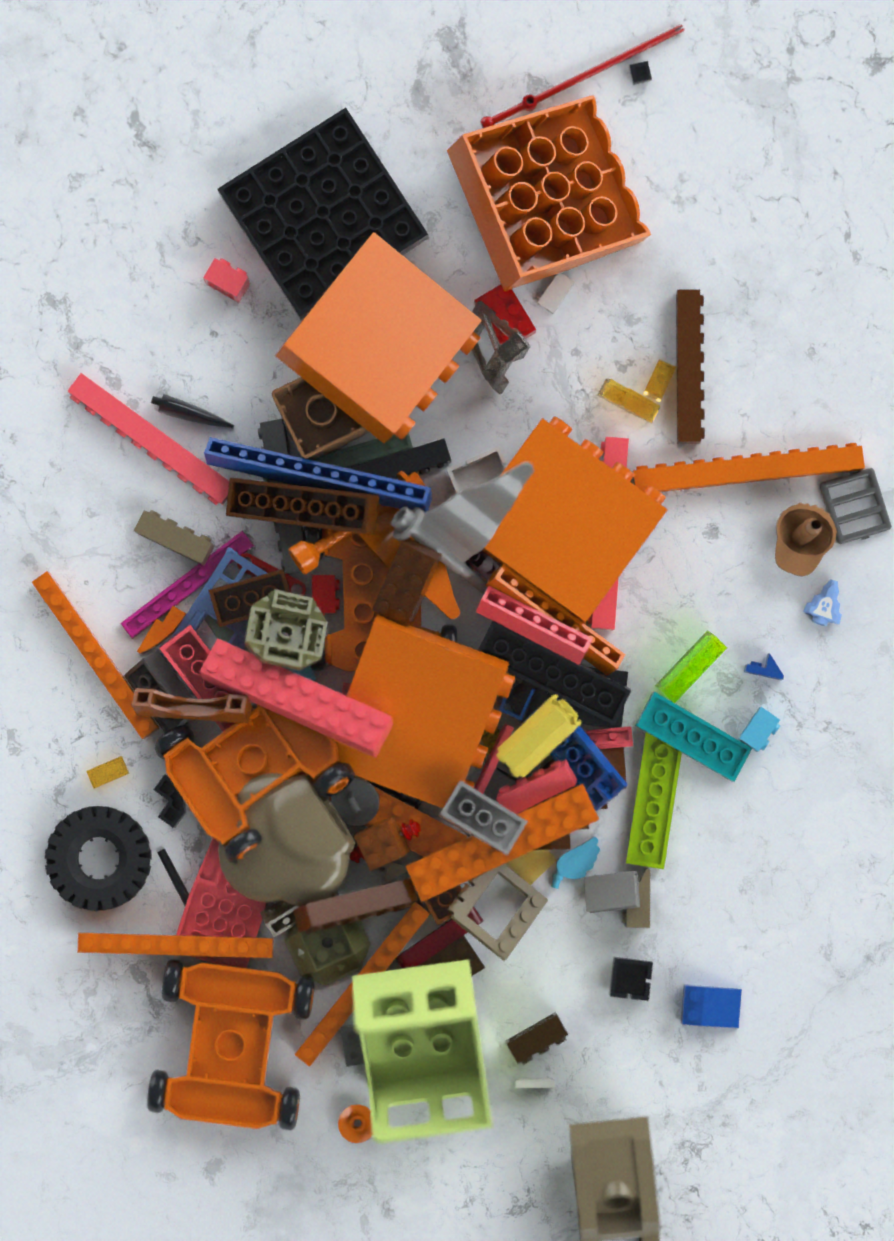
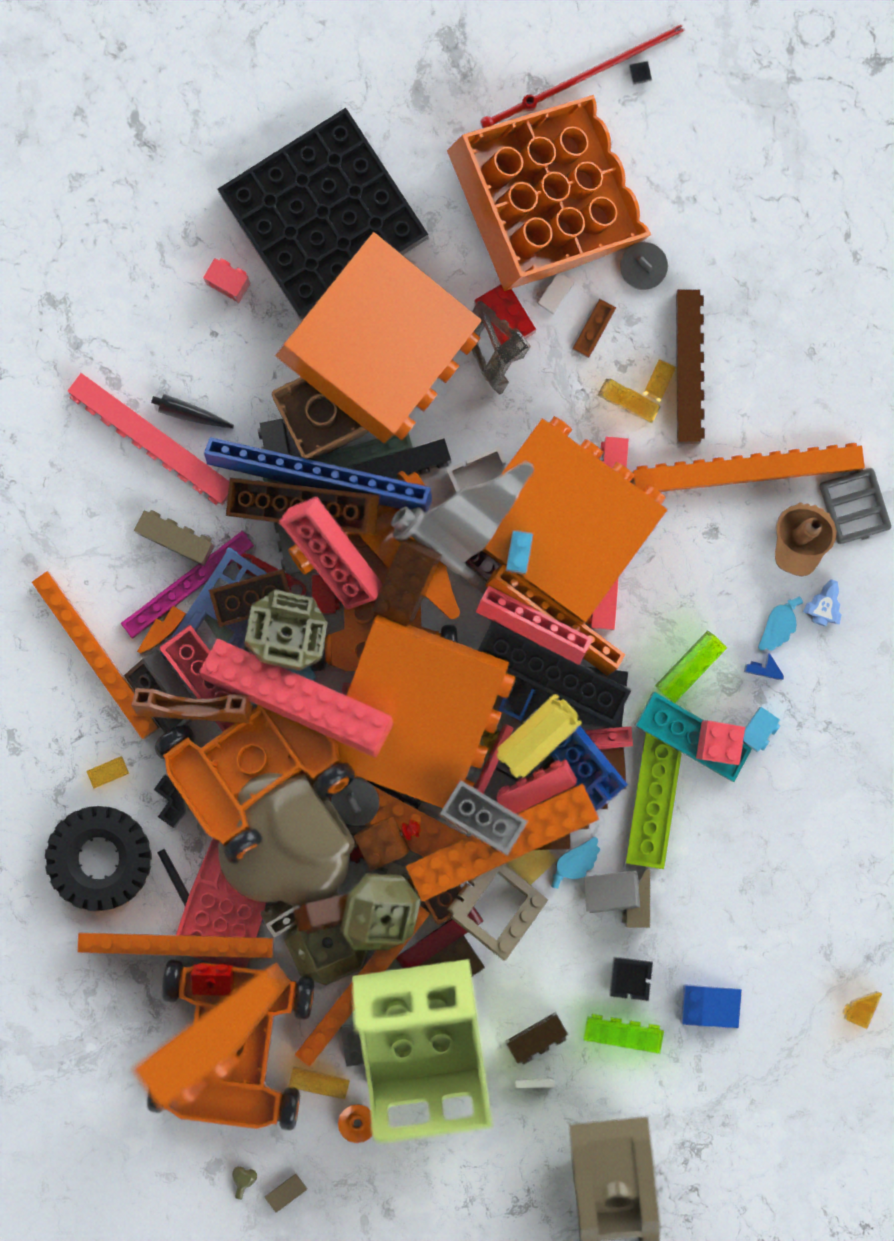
none -> orange piece [133,962,291,1111]
none -> red brick [191,963,234,996]
none -> olive rock [232,1166,257,1199]
none -> dark tan tile [265,1174,307,1213]
none -> coral brick [279,497,383,610]
none -> clear yellow slope [288,1067,350,1099]
none -> olive piece [340,874,421,950]
none -> medium azure brick [506,531,533,574]
none -> dark orange tile [572,299,616,358]
none -> clear neon green brick [583,1014,664,1054]
none -> dark grey shield [620,242,668,290]
none -> coral brick [696,720,745,765]
none -> medium azure animal [758,596,803,651]
none -> clear yellow slope [842,991,882,1029]

